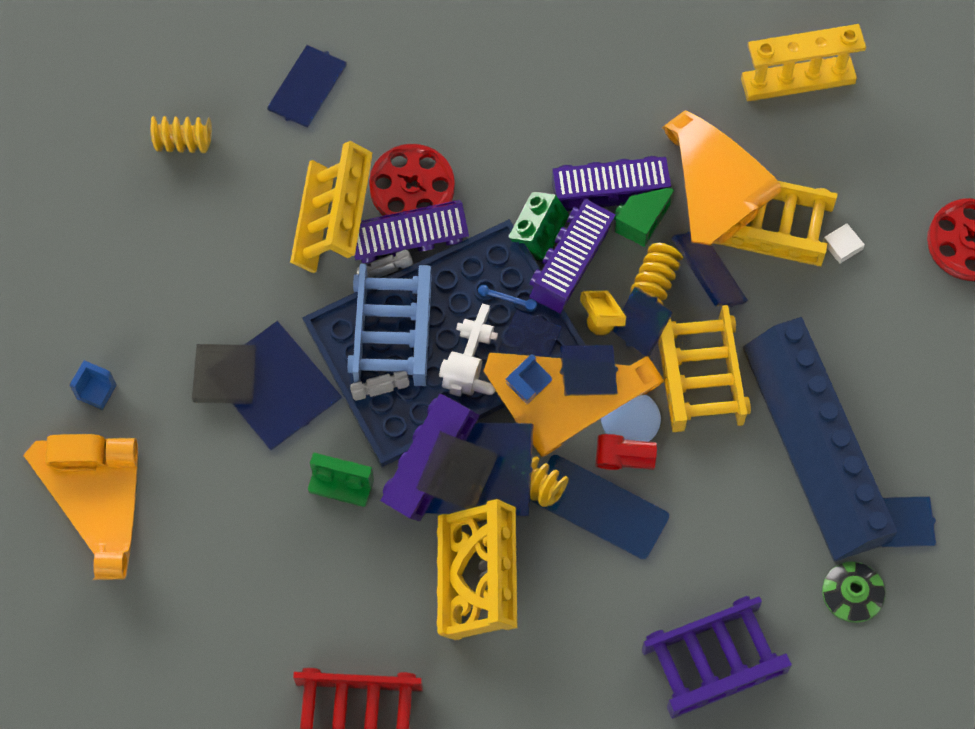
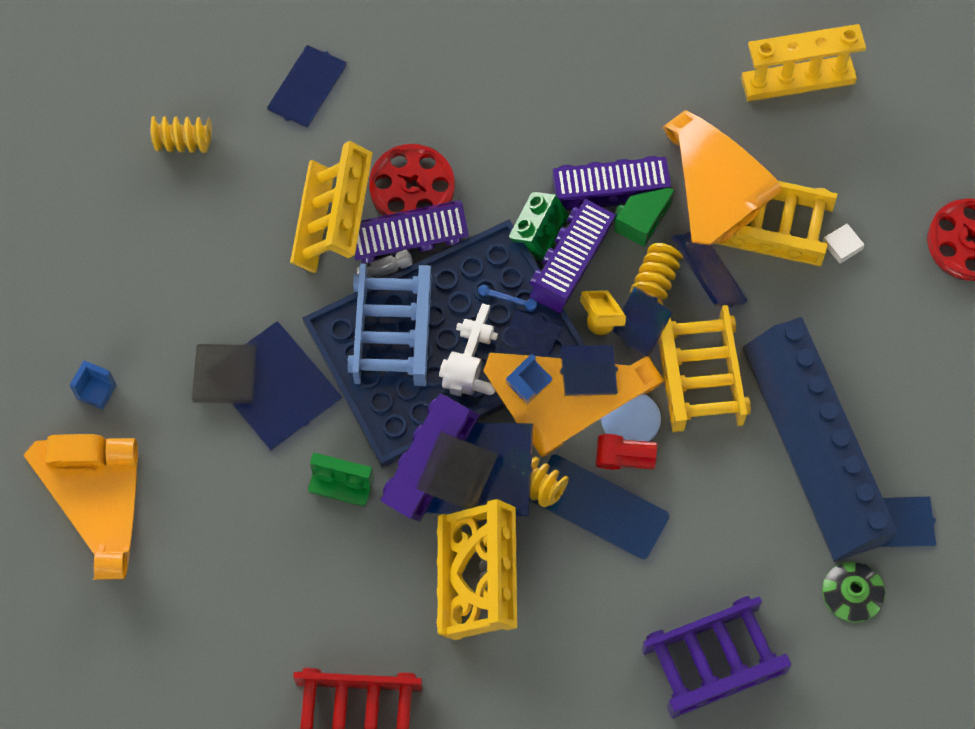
light grey axle [350,371,409,401] -> none

